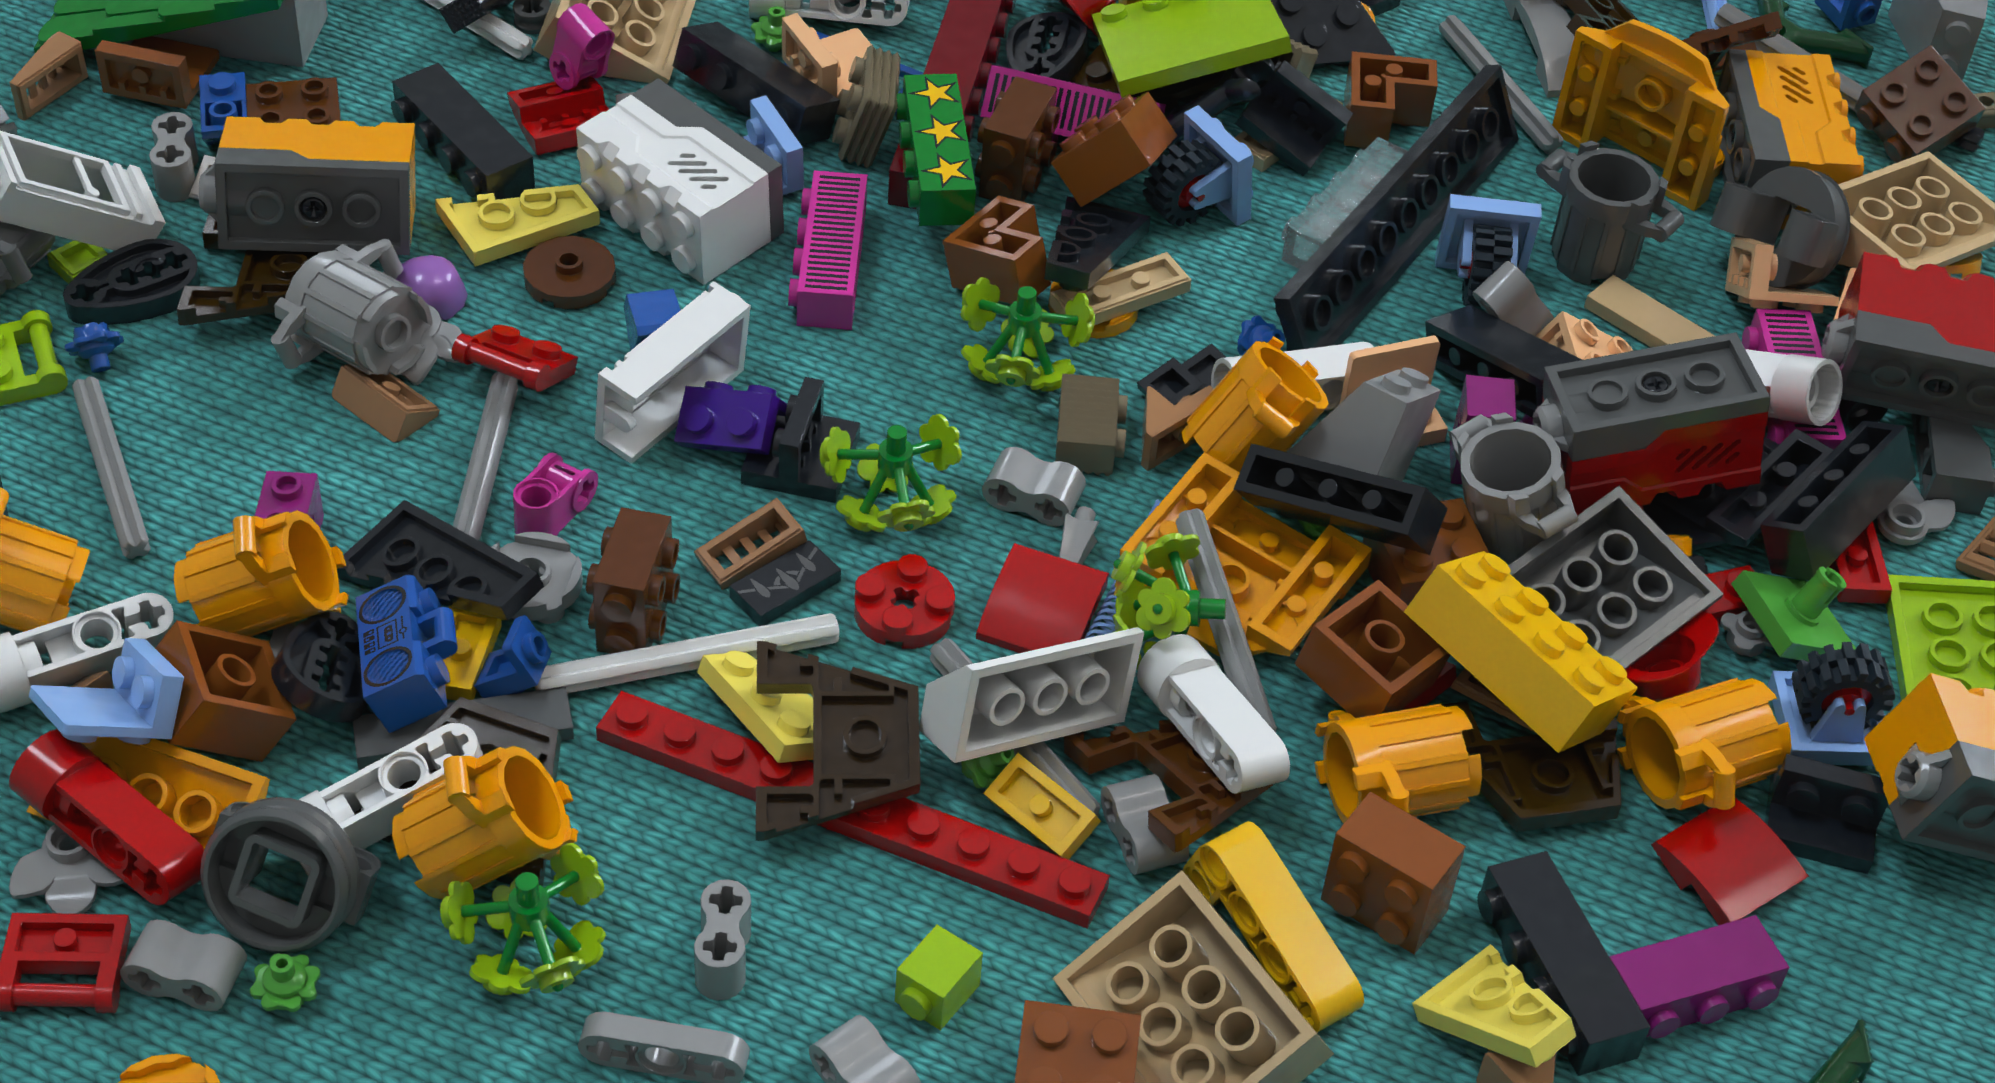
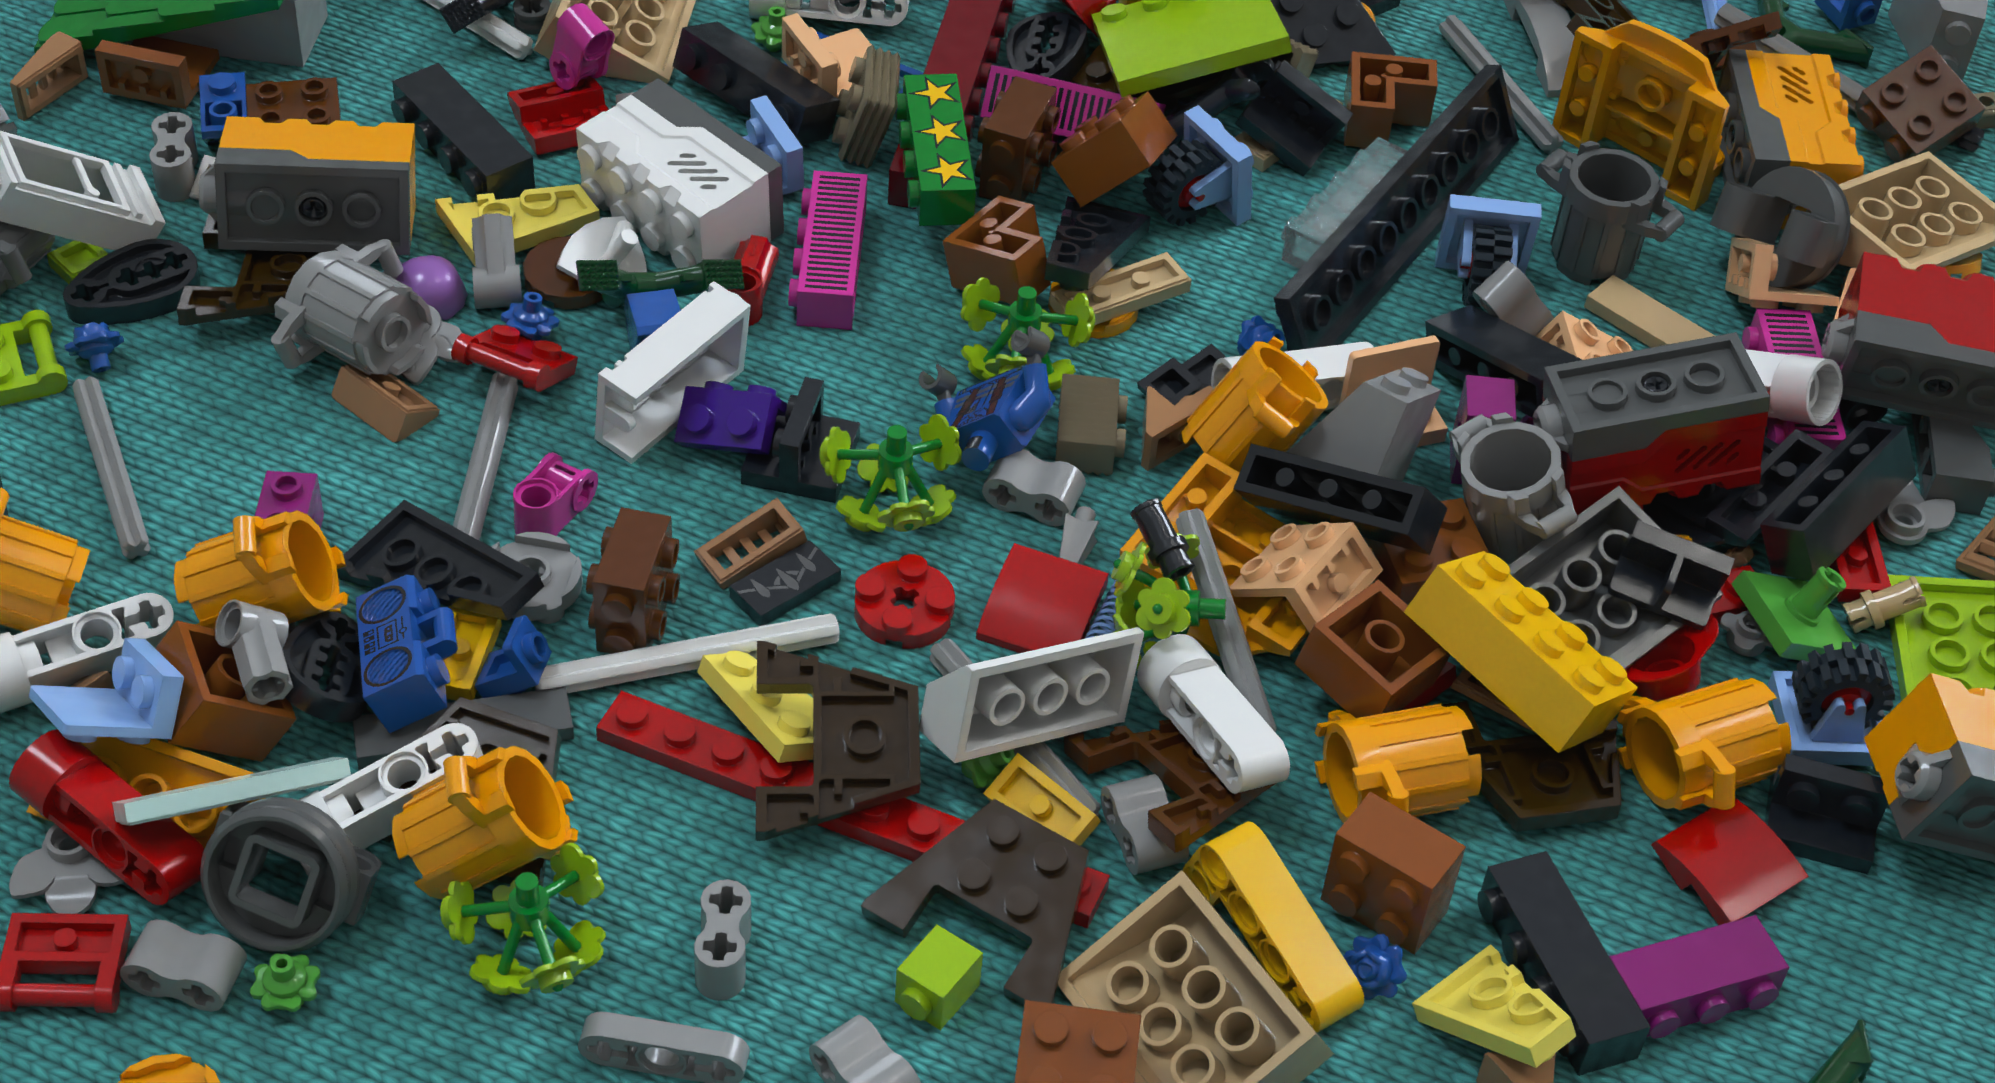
none -> light aqua tile [112,757,351,826]
none -> light grey piece [215,599,293,705]
none -> light grey piece [471,213,522,309]
none -> blue plant [501,292,560,341]
none -> white shield [556,216,647,306]
none -> dark green piece [576,259,745,308]
none -> red piece [727,235,779,326]
none -> dark brown wing [861,799,1089,1006]
none -> blue torso [919,326,1056,471]
none -> black pin [1130,498,1195,581]
none -> light nougat bracket [1229,522,1383,633]
none -> blue plant [1343,934,1407,1000]
none -> black panel [1608,520,1735,630]
none -> medium nougat piece [1724,545,1755,569]
none -> tan pin [1842,576,1927,634]

